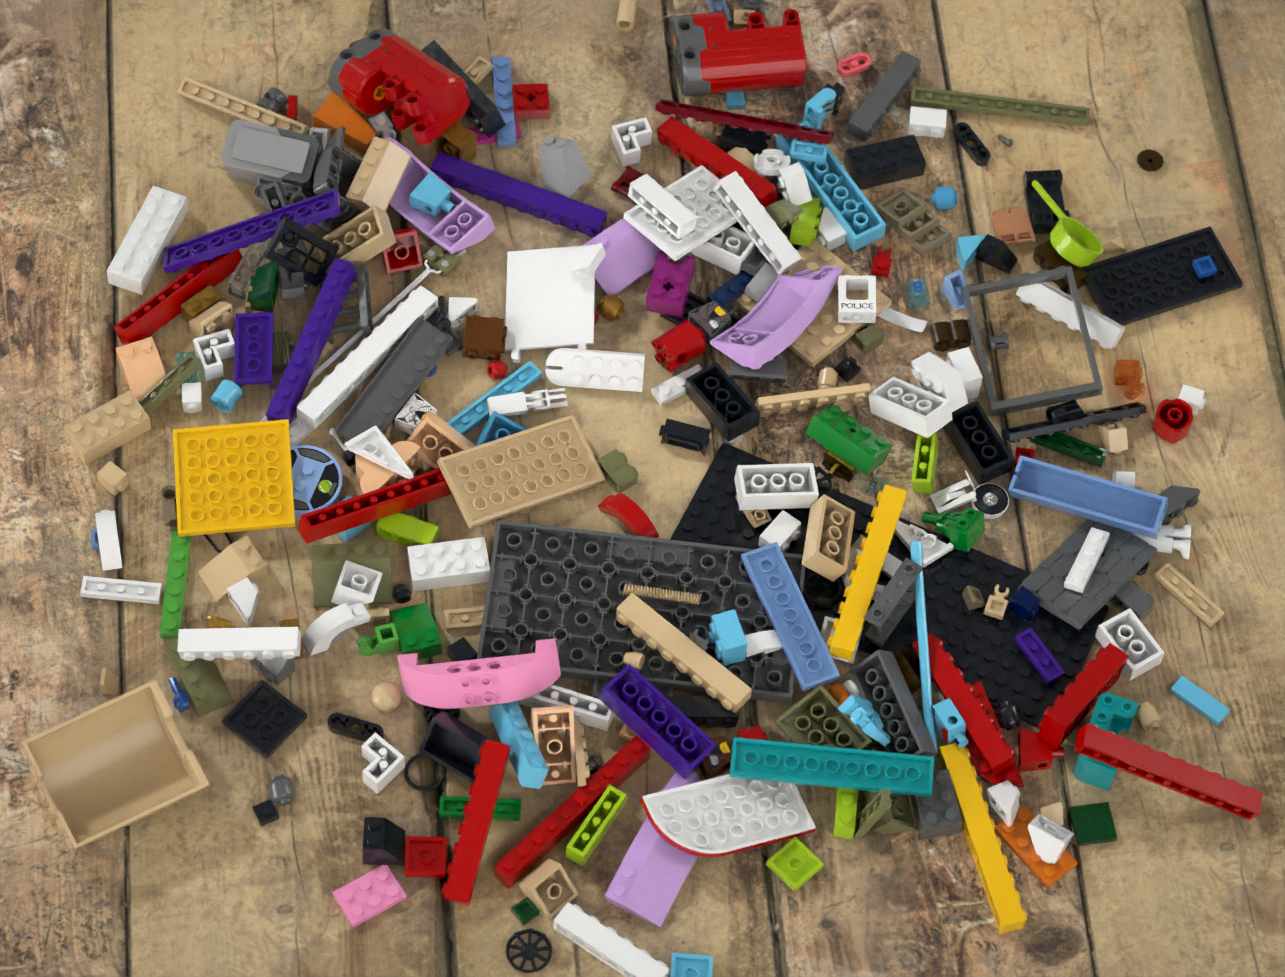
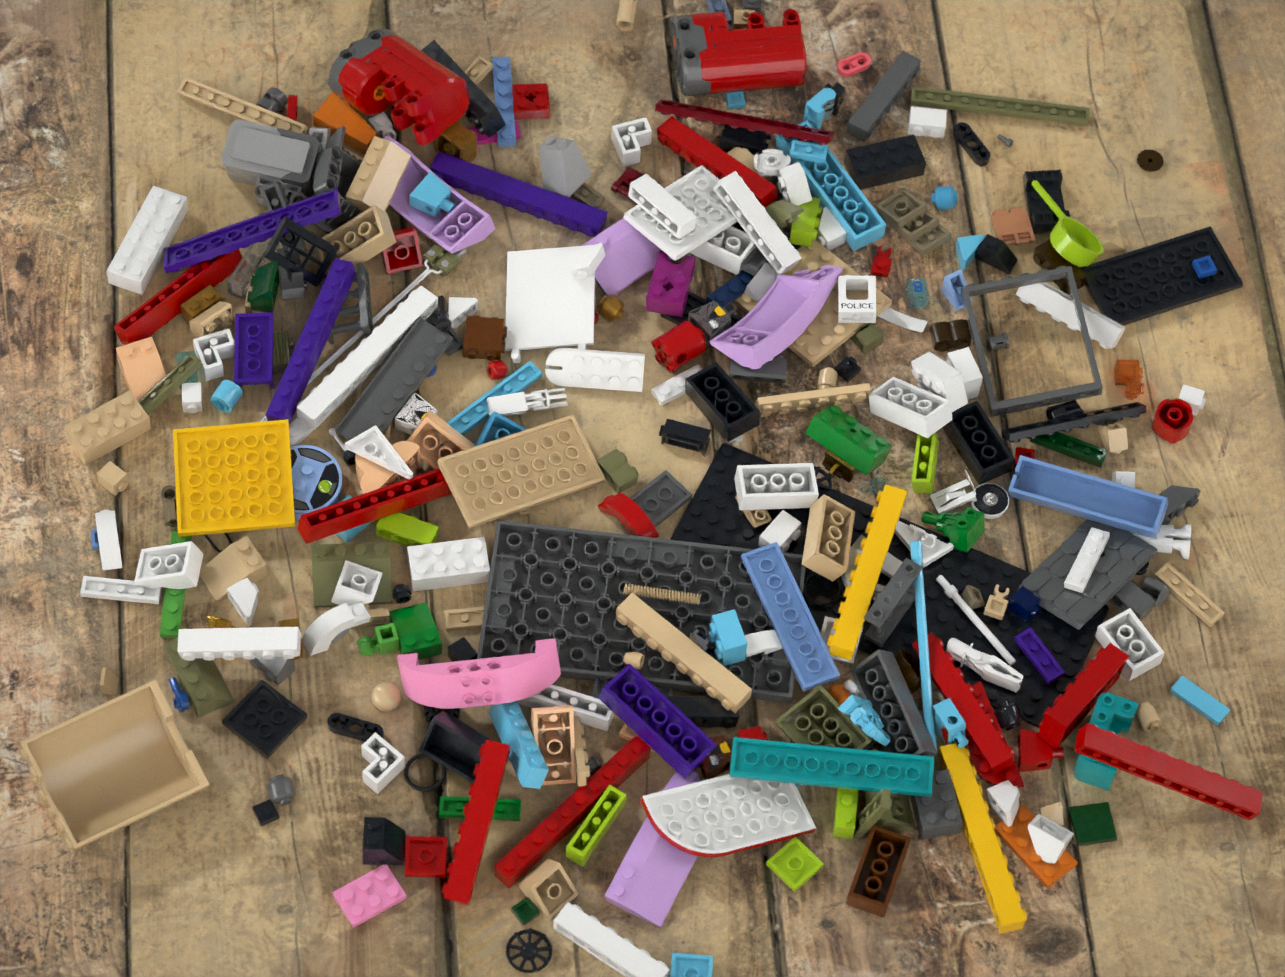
none -> white slope [134,541,203,589]
none -> dark tan plate [571,182,605,208]
none -> dark grey plate [630,470,692,527]
none -> reddish brown brick [846,825,911,918]
none -> white bar [936,575,1016,666]
none -> white arm [945,638,1023,692]
none -> dark grey plate [1141,576,1170,608]

